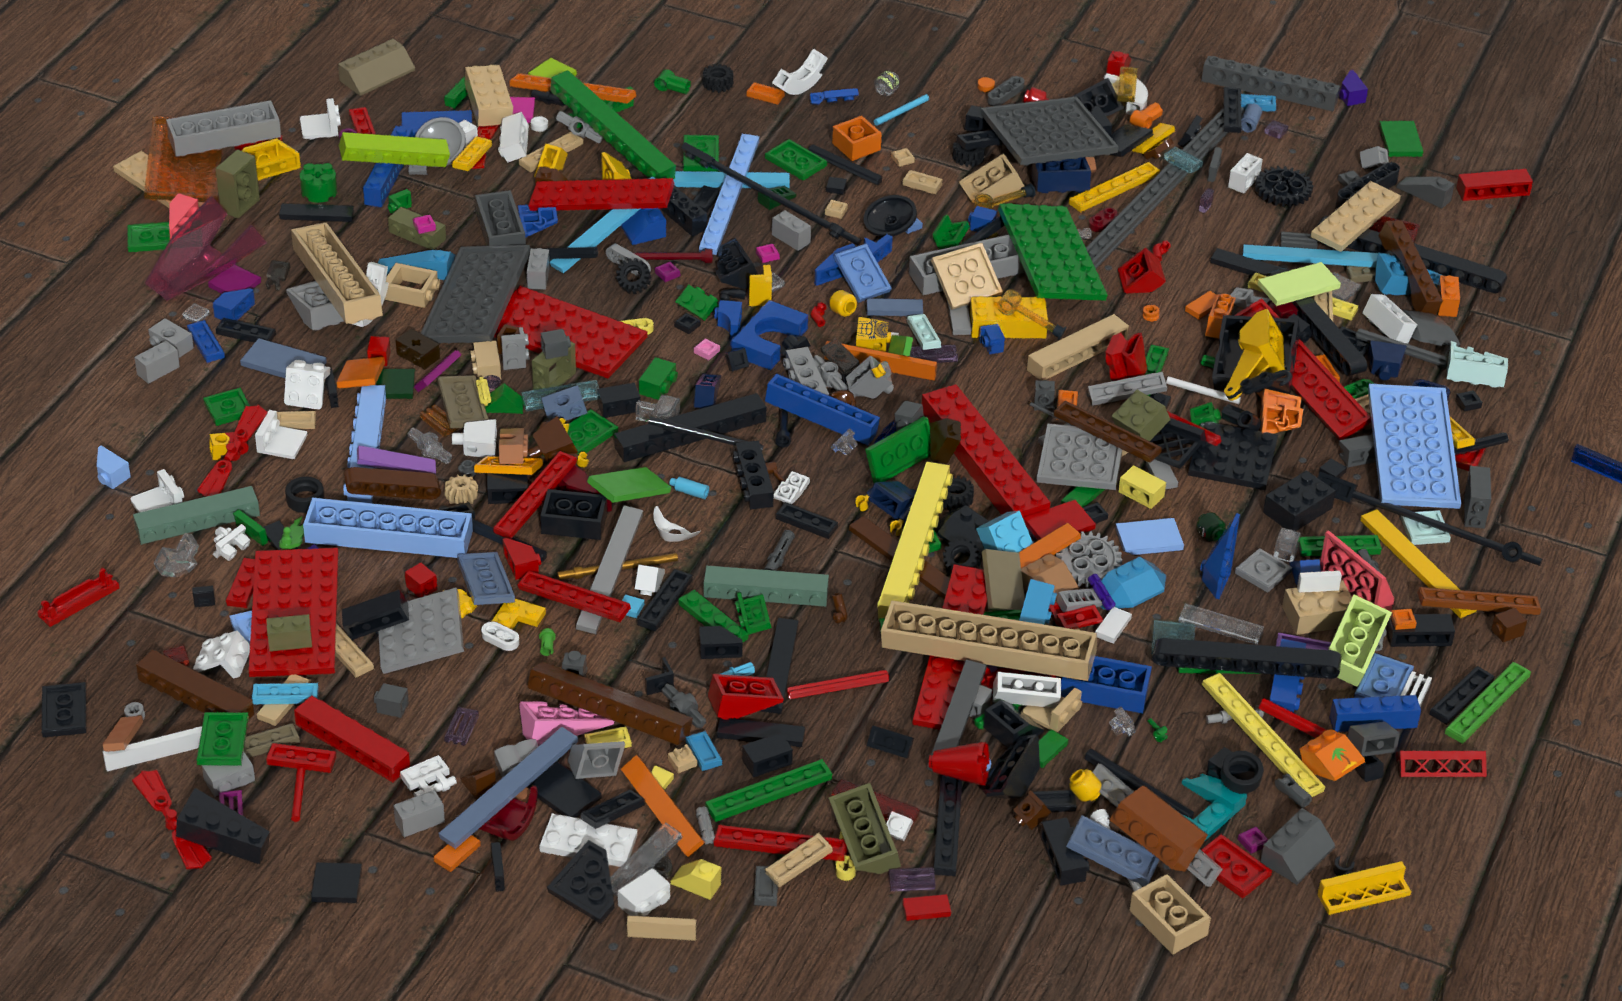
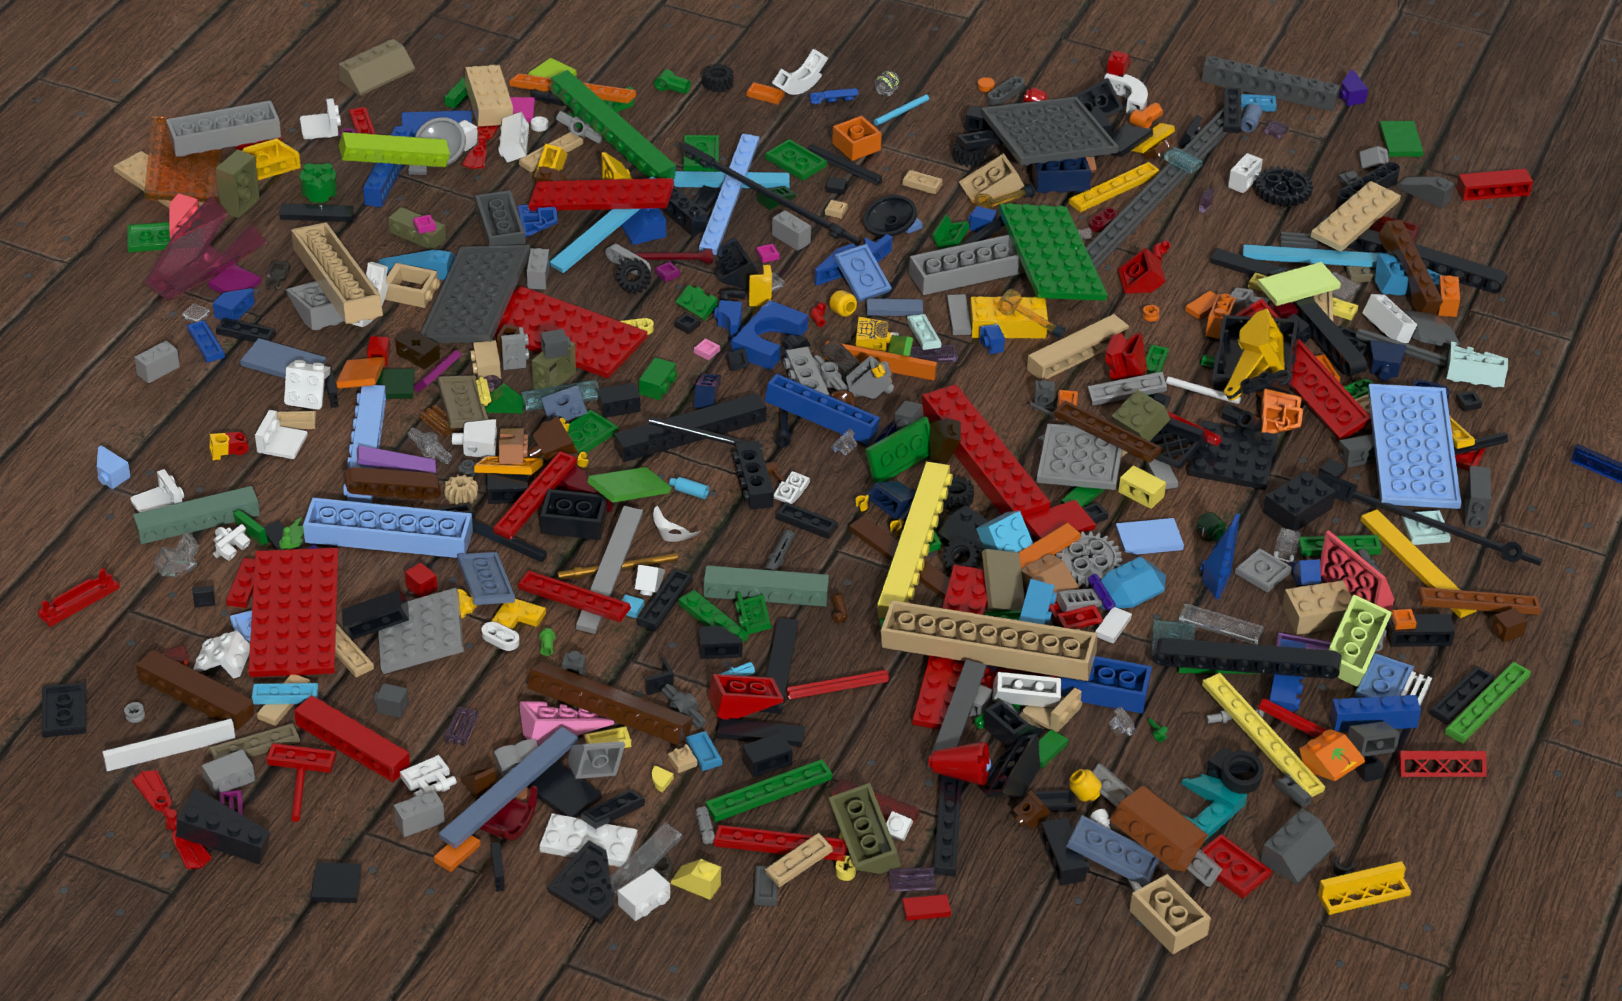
nougat tile [103,716,143,752] -> none
light grey brick [148,318,194,358] -> none
red piece [197,405,268,497] -> none
green tile [197,712,249,766] -> none
green tile [203,388,250,426] -> none
olive slope [266,614,312,651] -> none
black tyre [285,476,325,513] -> none
green bracket [388,189,412,214] -> none
yellow tile [452,136,492,172] -> none
red slope [503,538,541,580] -> none
black axle [528,247,598,259] -> none
orange tile [621,755,705,857] -> none
tan tile [627,916,696,940] -> none
clear brick [636,395,680,422] -> none
black plate [866,725,914,758] -> none
tan tile [891,148,915,167] -> none
tan plate [931,243,1003,310] -> none
black axle [1085,749,1194,819] -> none
clear yellow tile [1117,67,1138,103] -> none
green bracket [1190,402,1221,425] -> none
dark grey tile [1208,147,1222,182] -> none
magenta tile [1238,827,1268,854] -> none
white tile [1297,571,1342,593] -> none

